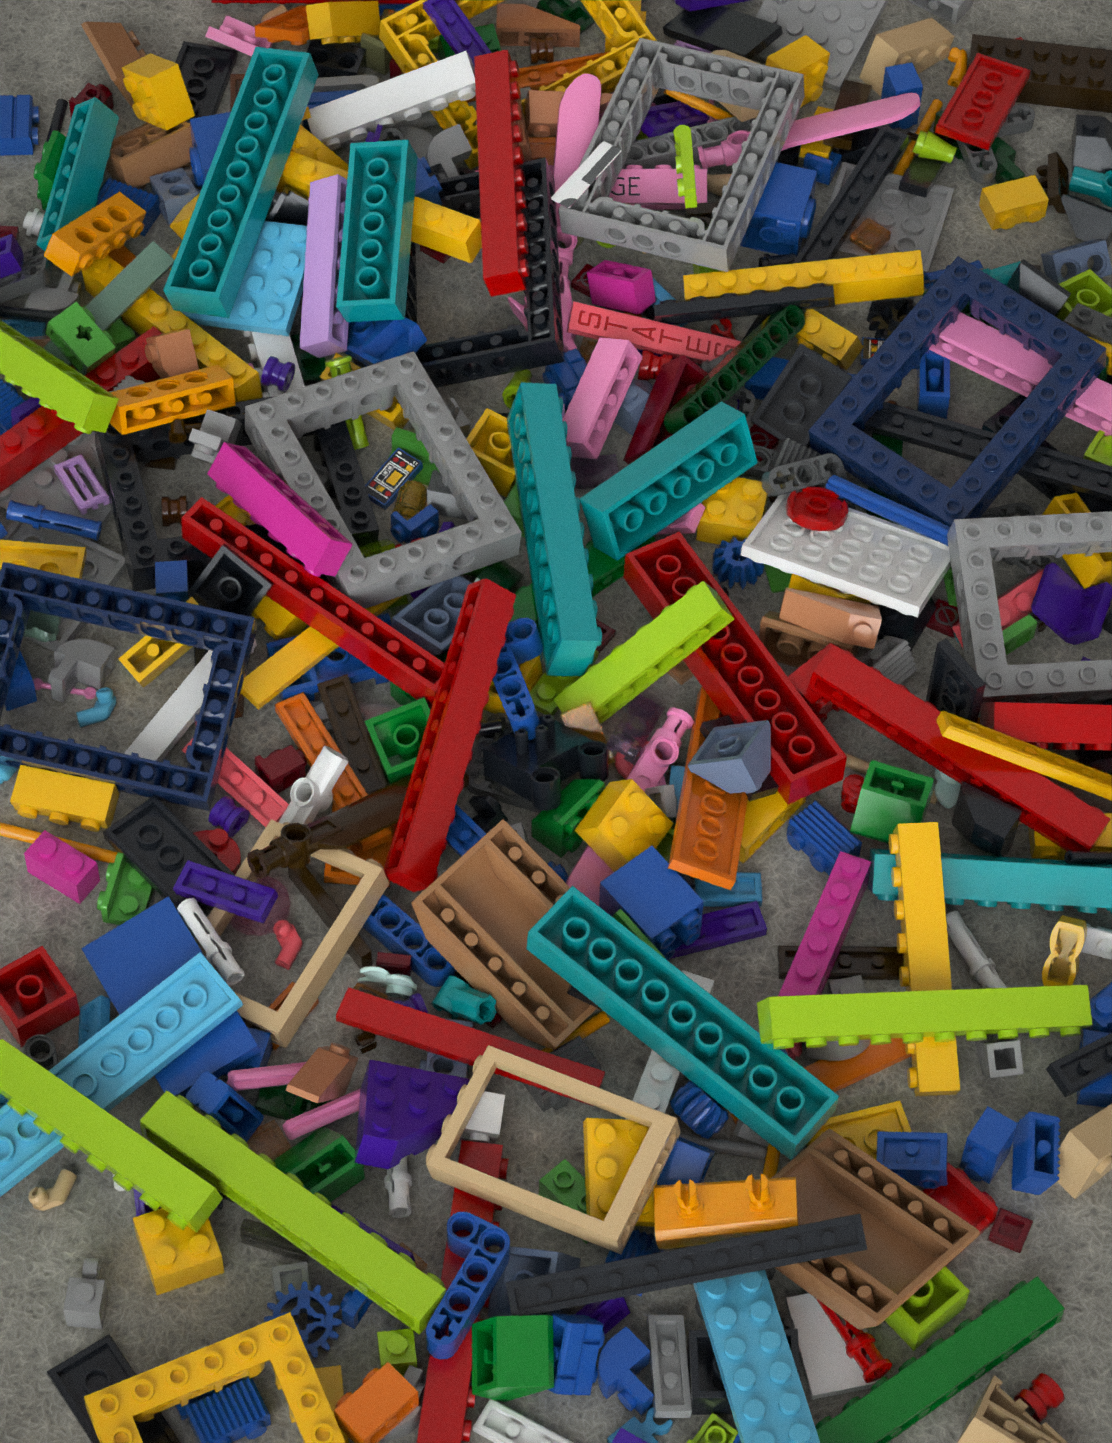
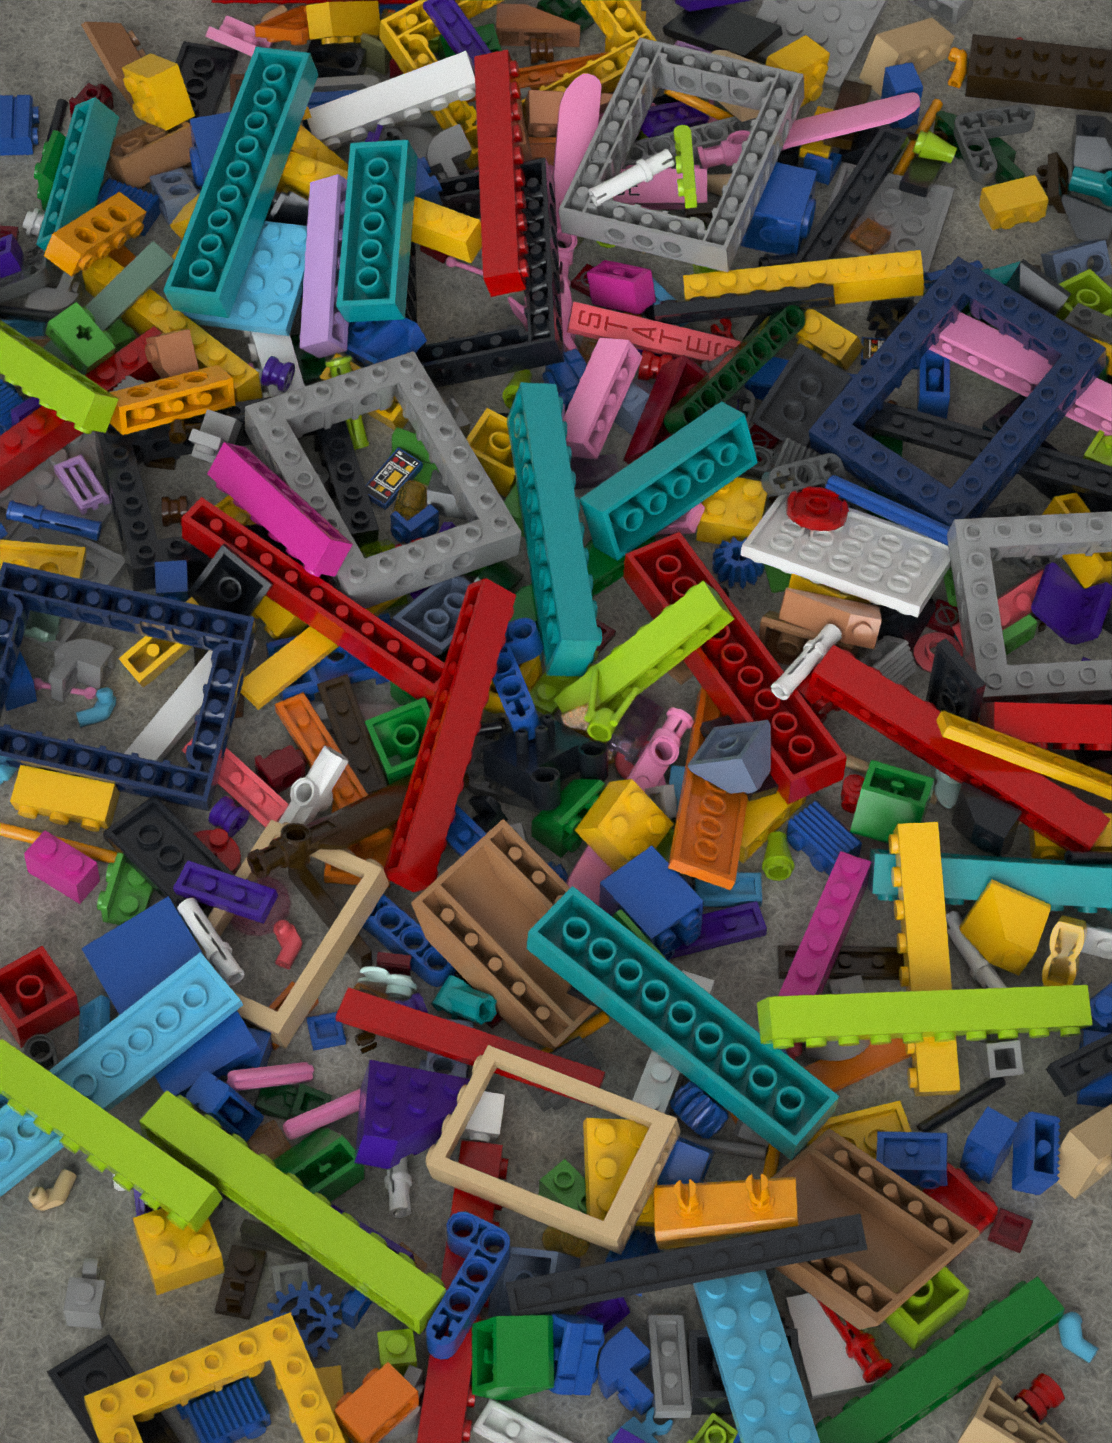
nougat slope [285,1043,358,1103] -> none
white sticker [551,141,621,208] -> none
red tile [935,53,1030,151] -> none
none -> dark brown plate [215,1245,267,1320]
none -> blue tile [306,1012,346,1051]
none -> bright pink hinge [446,256,483,276]
none -> clear yellow brick [542,1226,590,1257]
none -> lime plant [584,668,640,742]
none -> white pin [588,148,675,206]
none -> lime cone [762,831,795,881]
none -> white pin [771,624,842,700]
none -> coral piece [913,632,963,673]
none -> black piece [916,1077,1006,1132]
none -> yellow slope [959,879,1051,976]
none -> medium azure arm [1058,1312,1099,1363]

